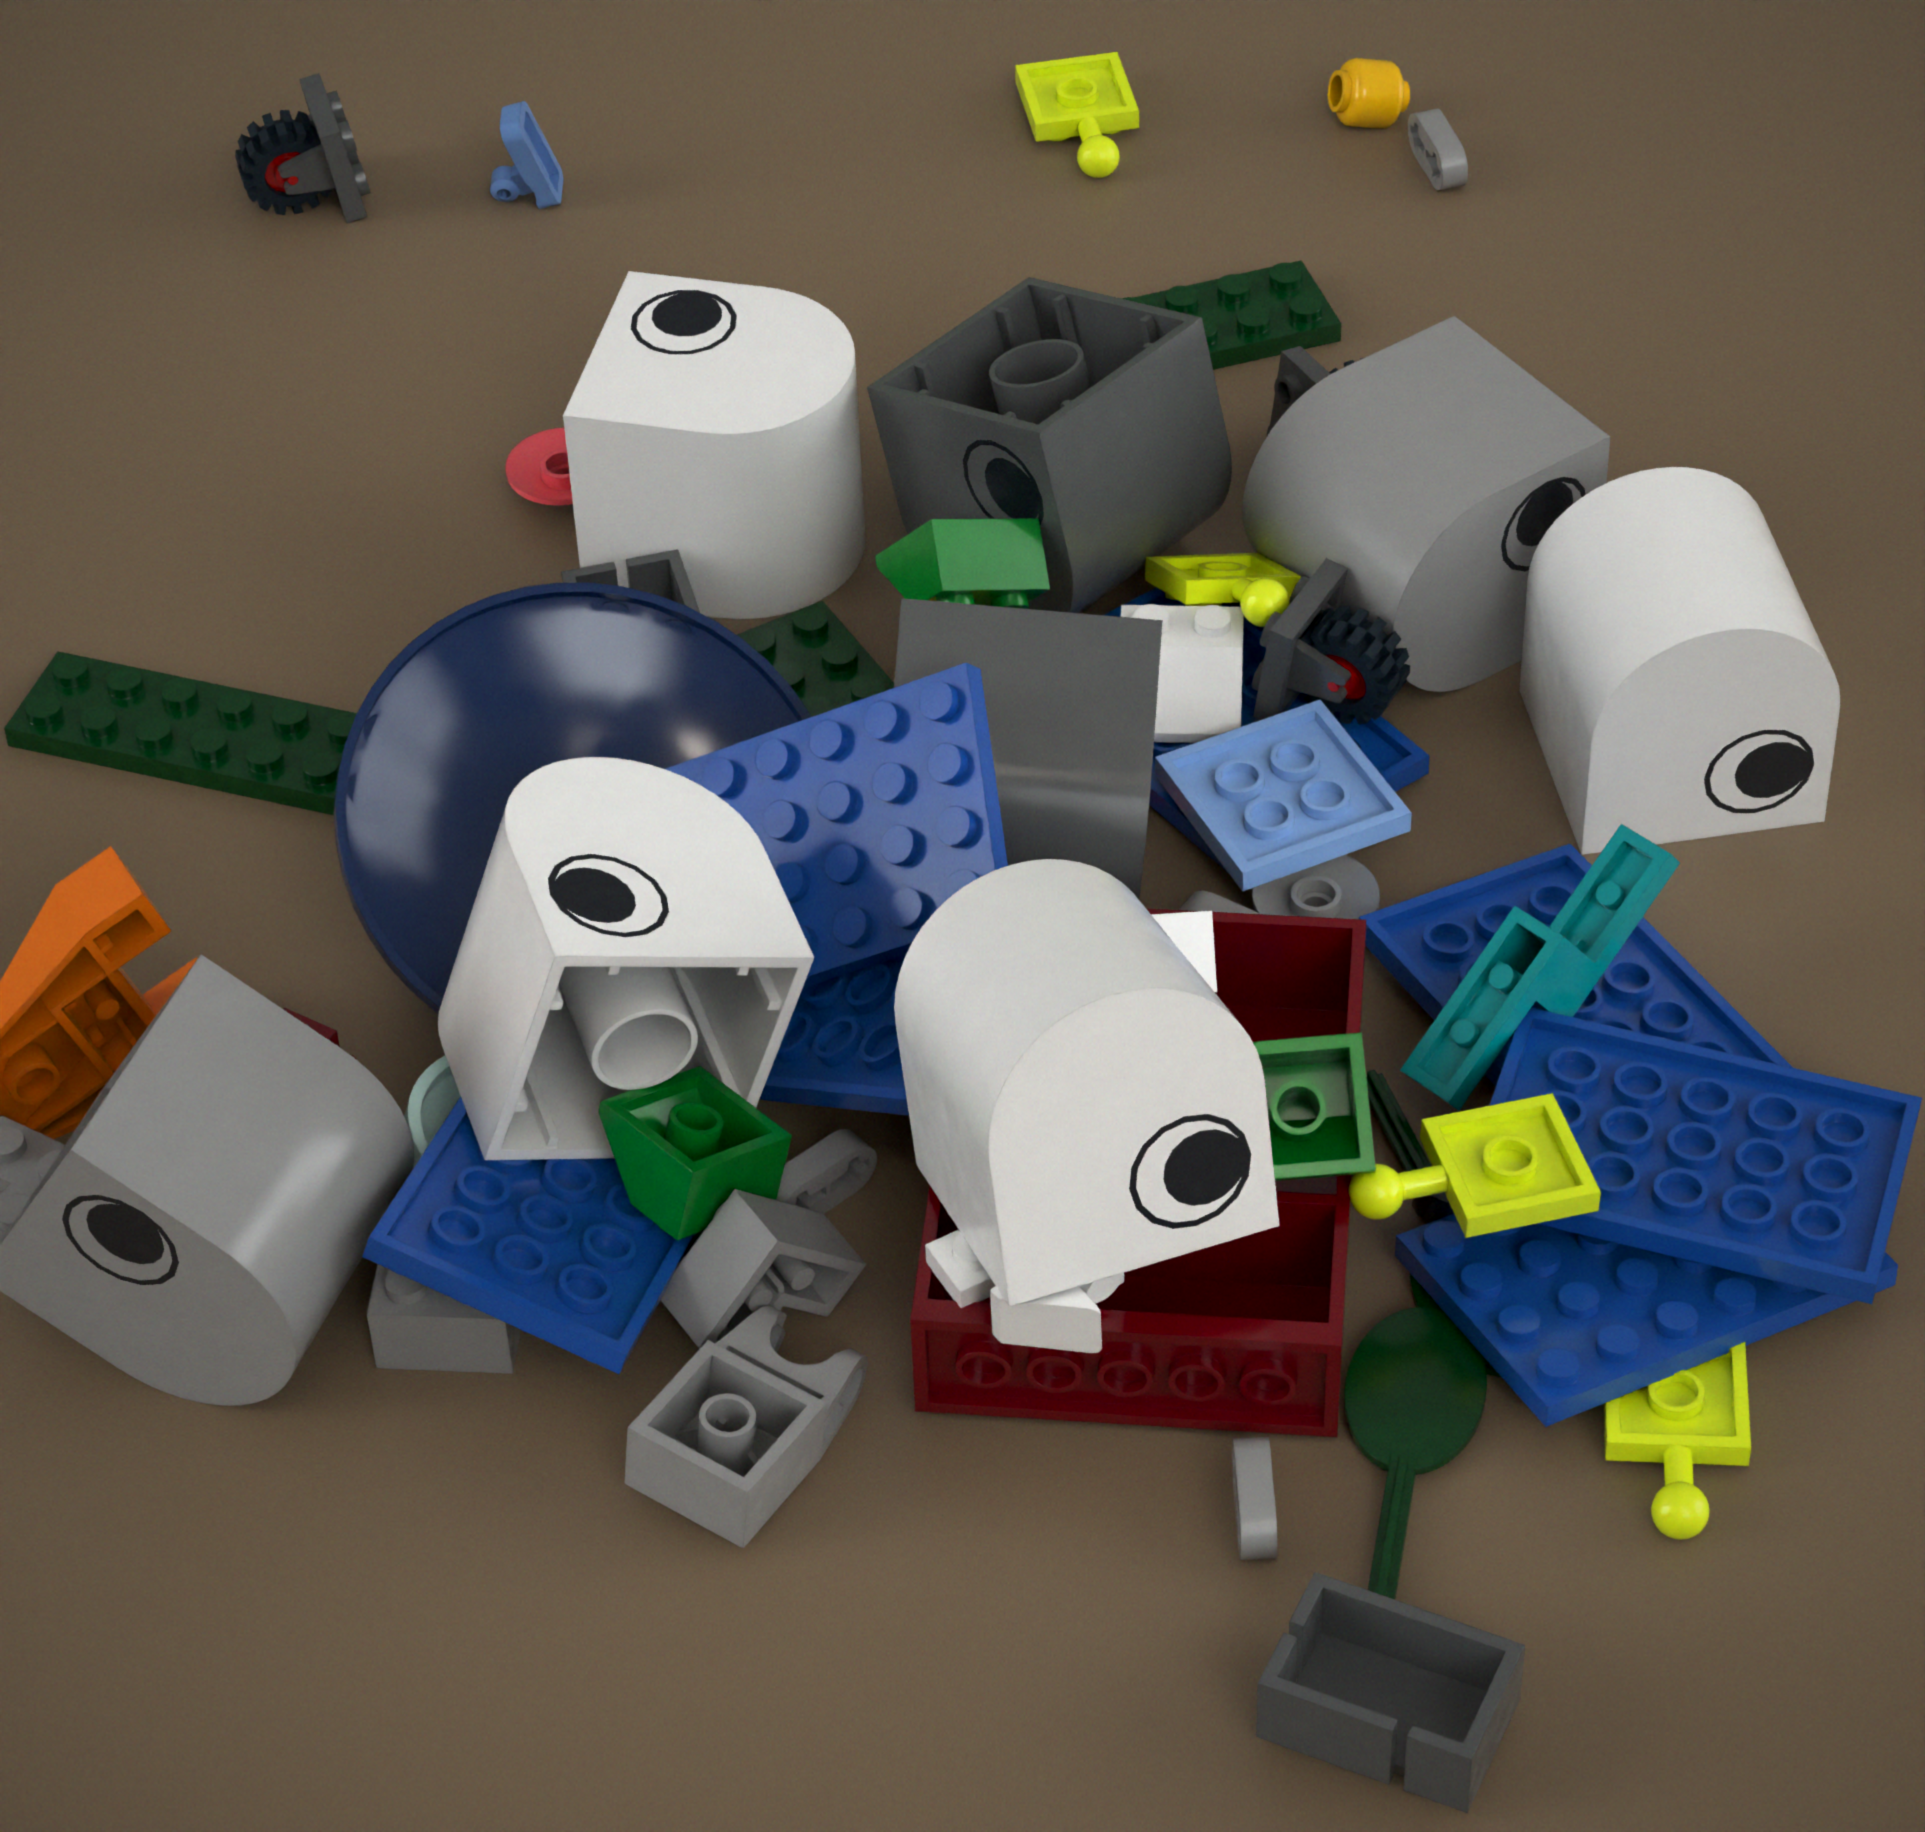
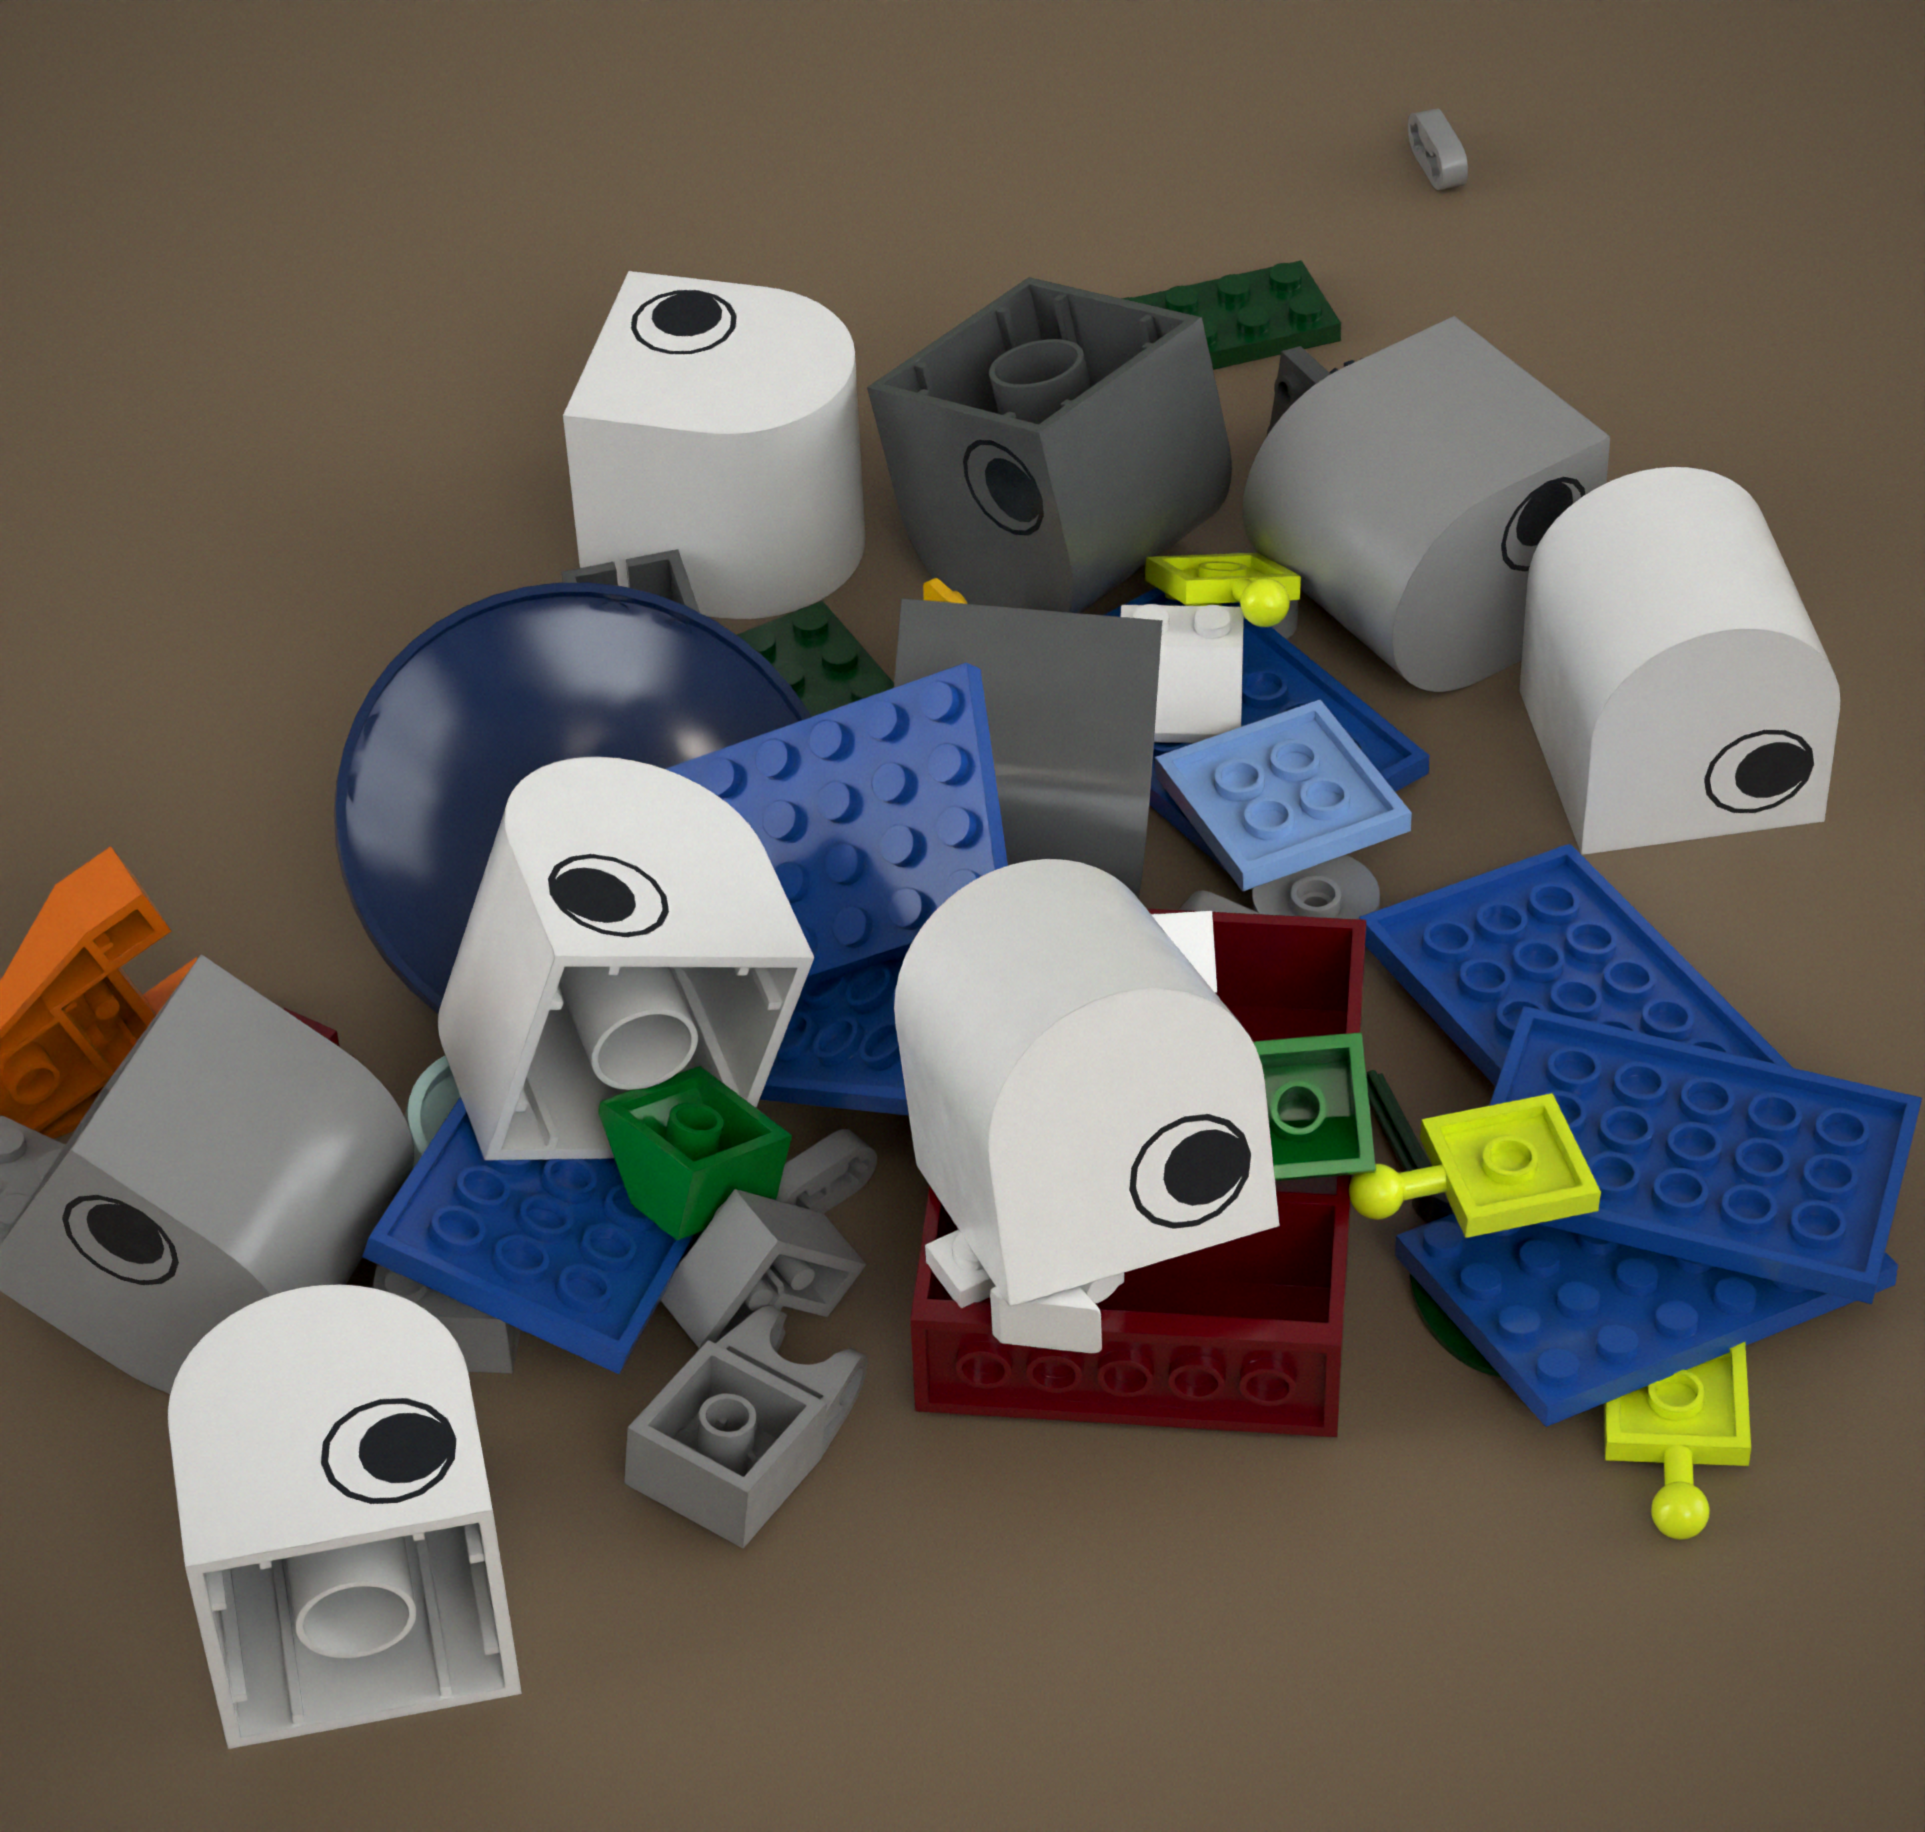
dark green plate [4,651,357,815] -> none
plate [235,73,371,223] -> none
medium blue piece [490,101,564,209] -> none
coral dish [505,428,573,506] -> none
green slope [875,518,1050,609] -> none
neon yellow plate [1015,52,1139,178] -> none
light grey beam [1232,1437,1277,1560] -> none
plate [1252,558,1411,725] -> none
dark grey piece [1256,1572,1525,1813] -> none
yellow head [1327,58,1410,129] -> none
dark green piece [1344,1307,1487,1599] -> none
teal bracket [1400,824,1680,1111] -> none
none -> white brick [168,1284,522,1749]

